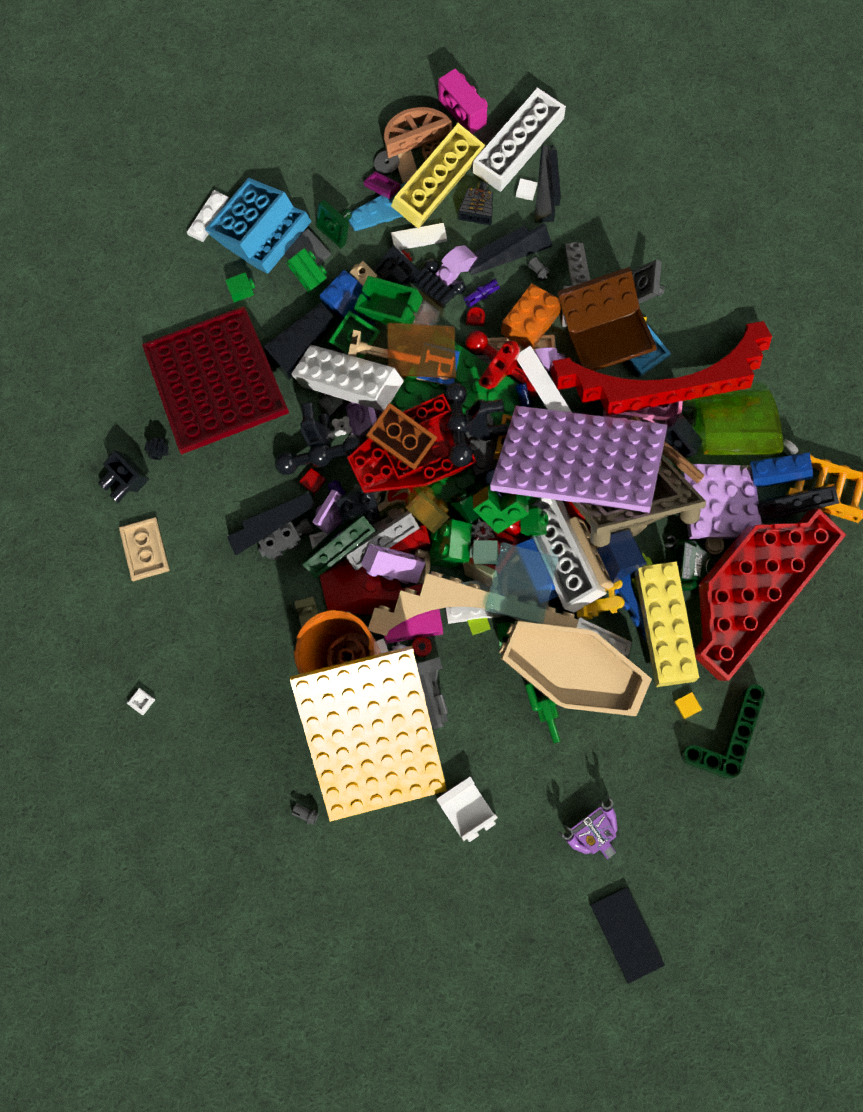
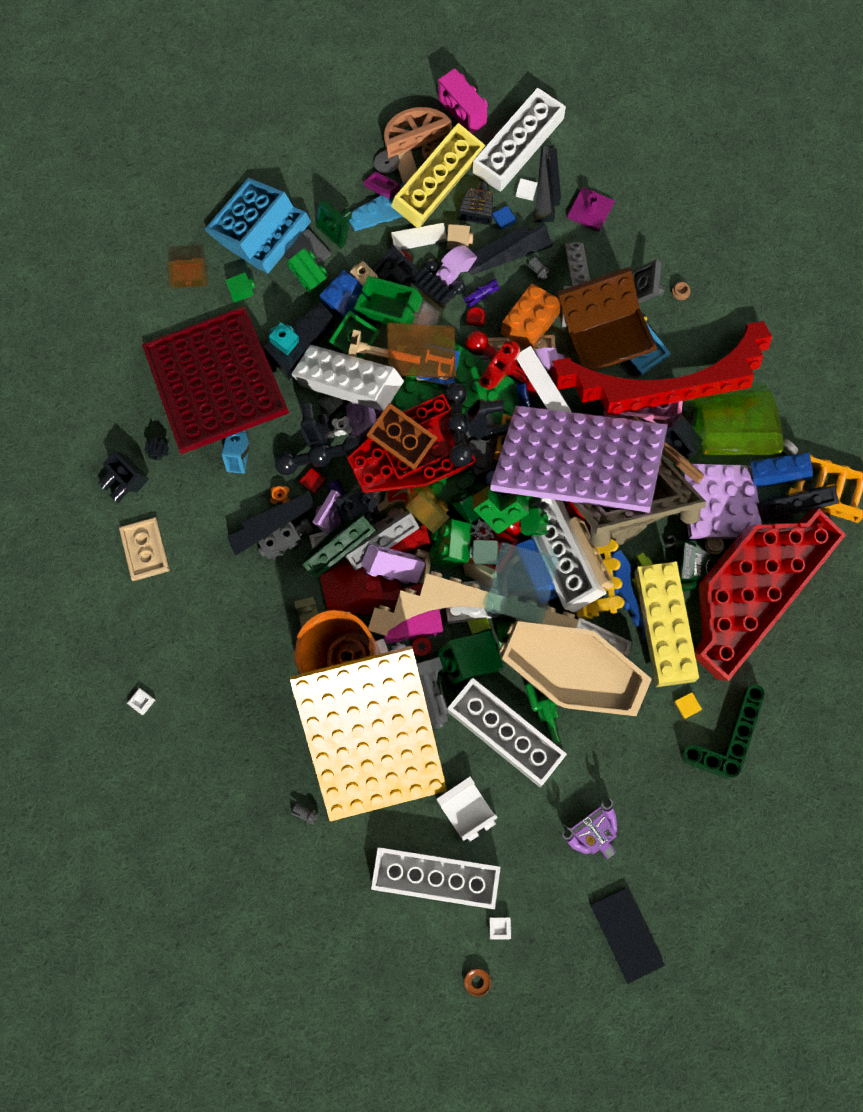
white plate [187,190,230,242] -> none
dark blue slope [597,530,647,583] -> none
none -> clear orange brick [168,258,208,289]
none -> dark azure torso [222,430,249,474]
none -> teal brick [269,323,299,356]
none -> orange plate [270,486,289,504]
none -> white brick [371,848,500,909]
none -> dark green slope [435,631,503,689]
none -> tan brick [447,225,473,249]
none -> white brick [447,678,567,788]
none -> dark orange piece [464,969,491,997]
none -> white plate [489,917,511,939]
none -> blue tile [492,206,517,230]
none -> magenta tile [567,187,615,232]
none -> medium nougat plate [672,282,690,300]

